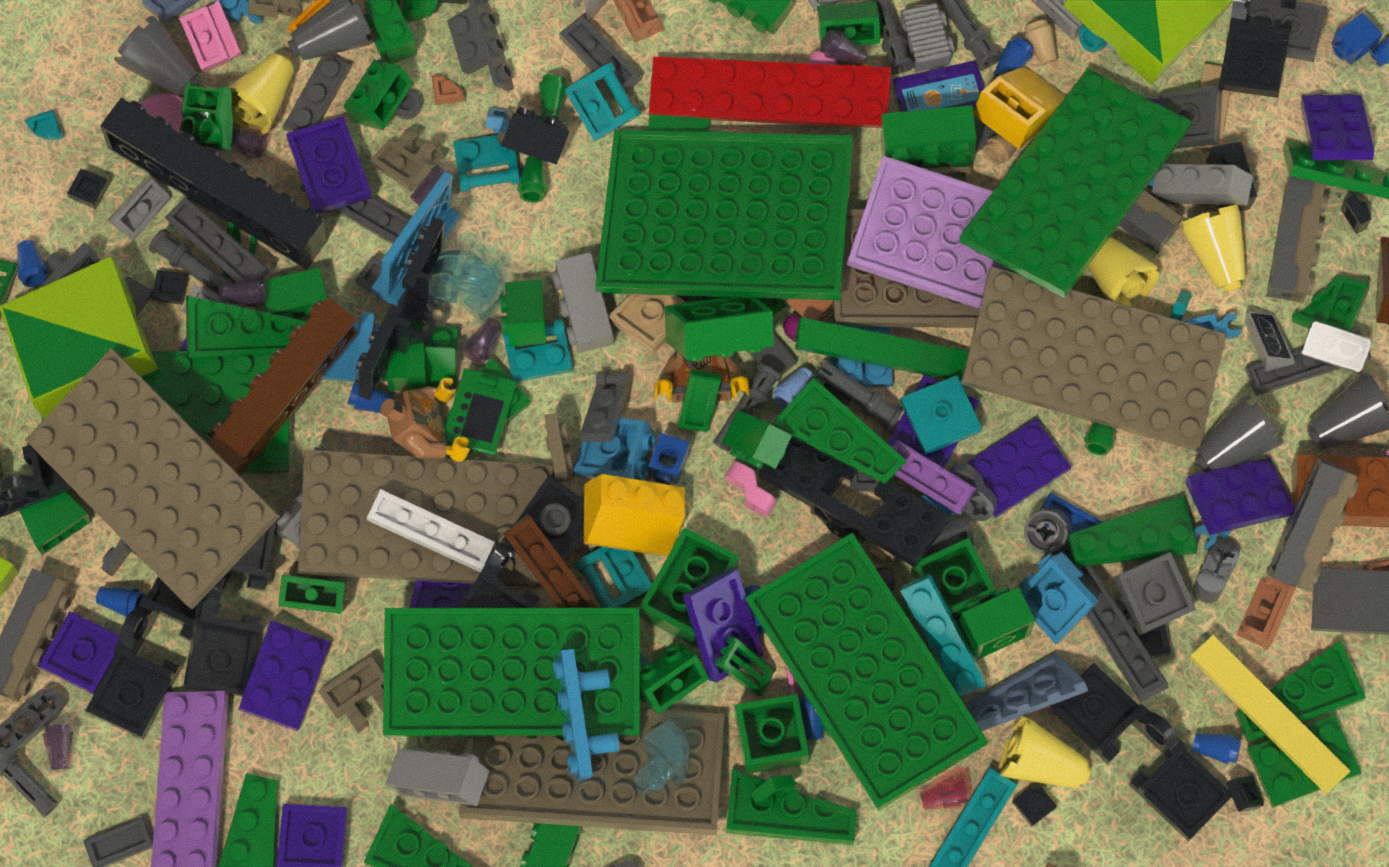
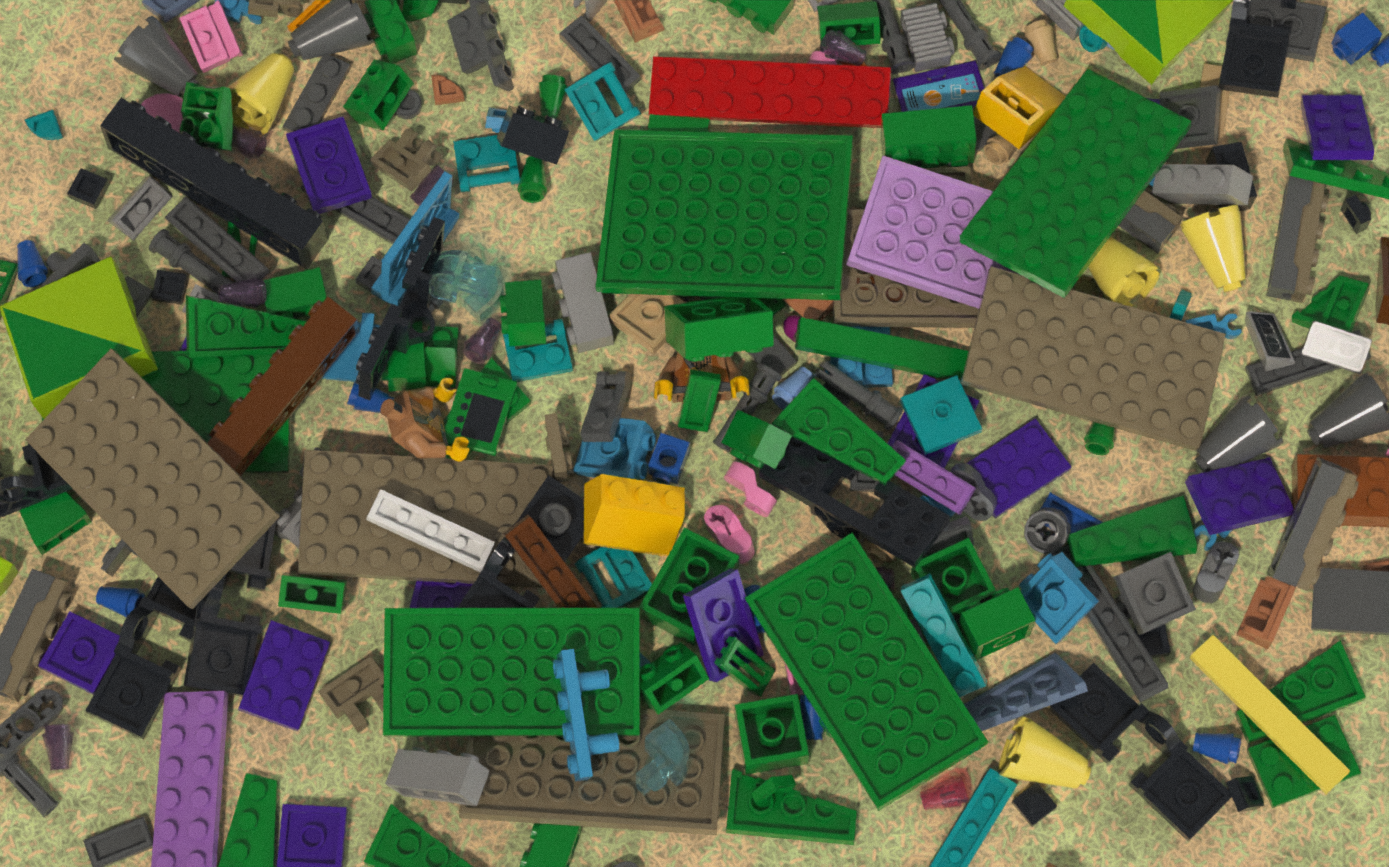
none -> bright pink piece [704,505,755,564]

